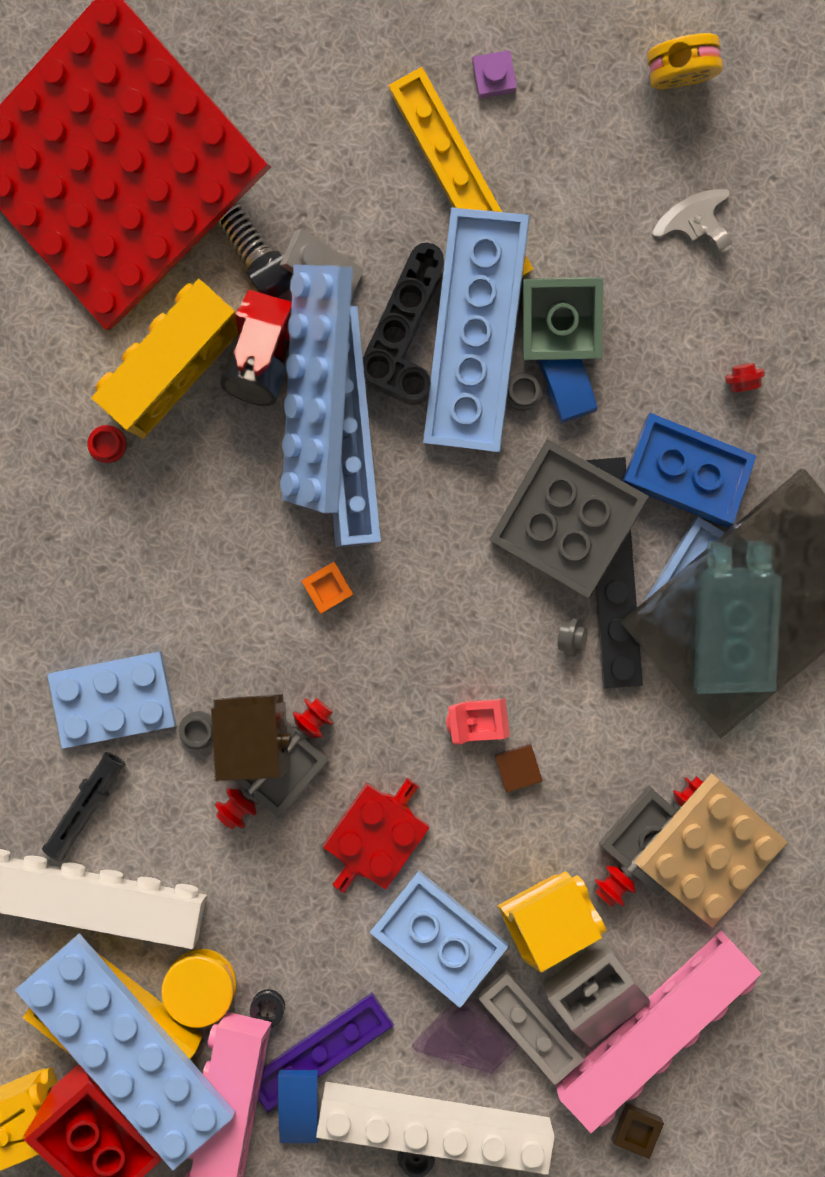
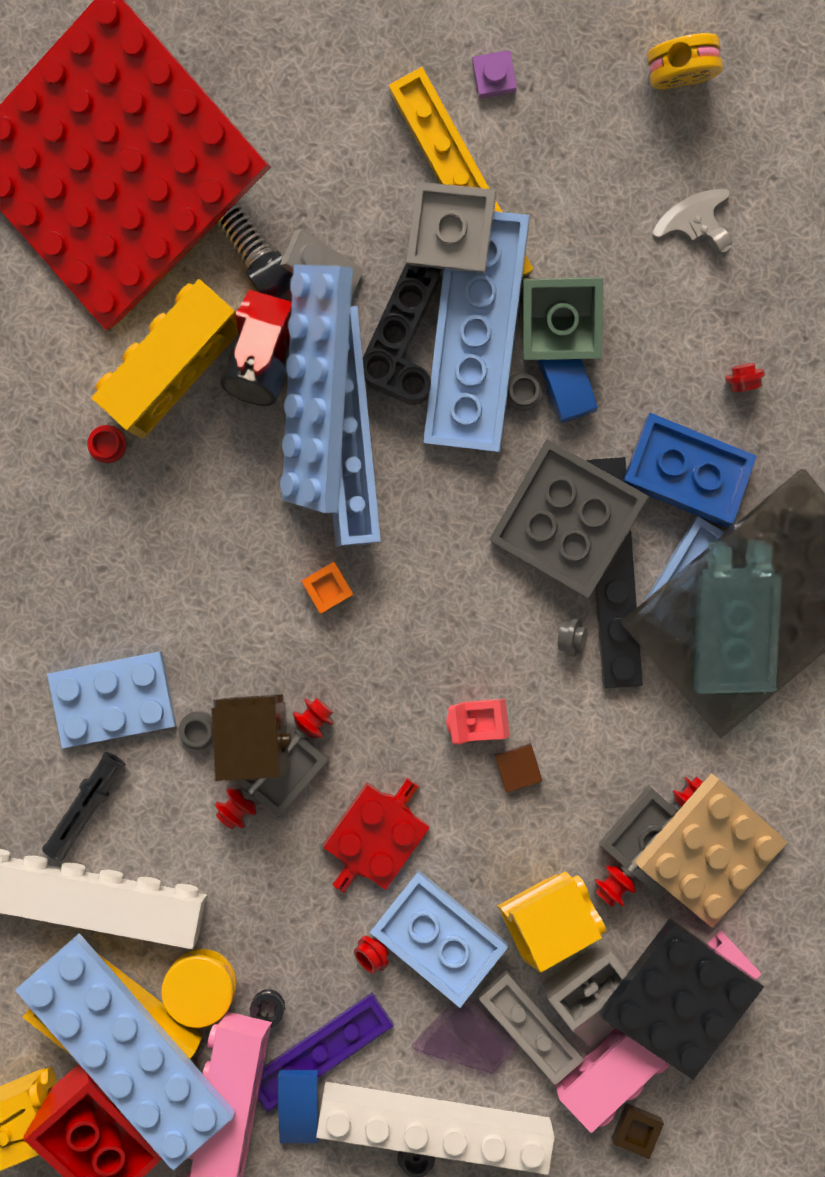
none -> red plate [354,936,389,974]
none -> light grey plate [406,182,497,274]
none -> black plate [599,918,764,1080]

